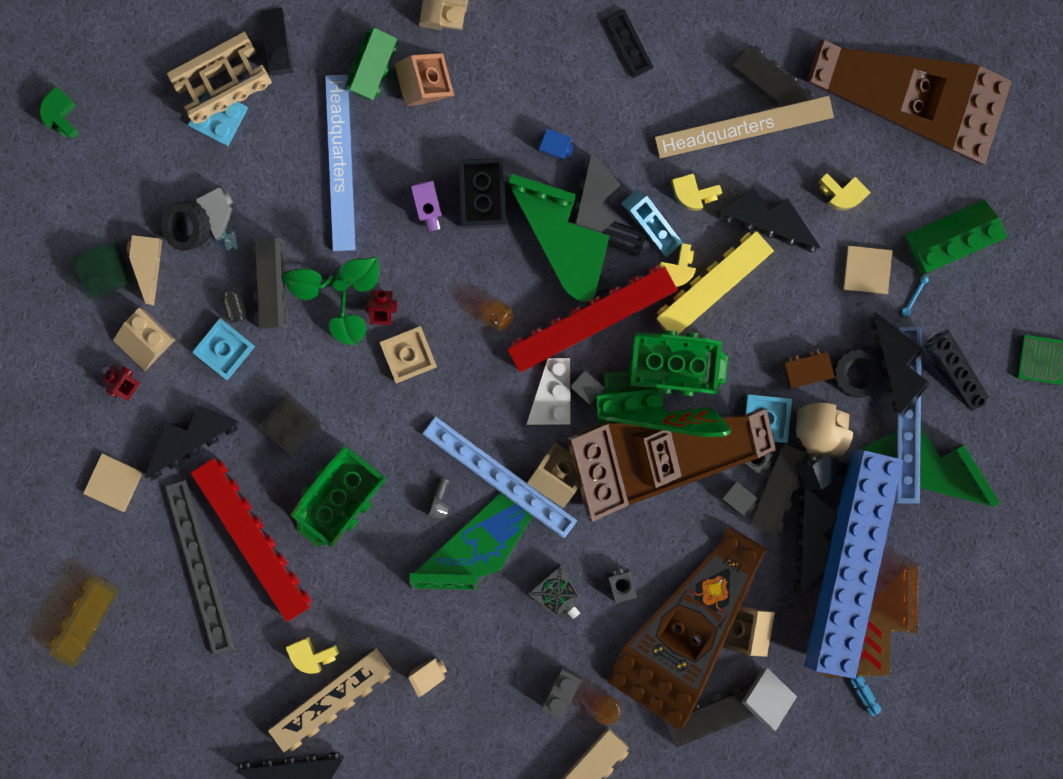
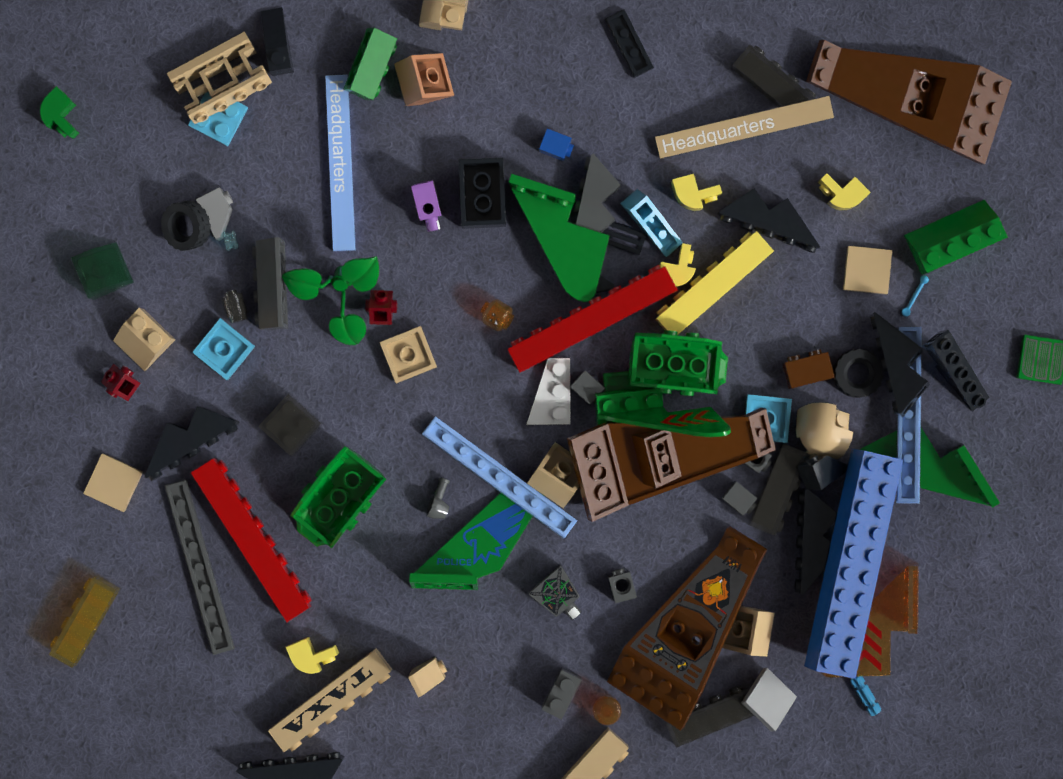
tan slope [127,235,162,306] -> none

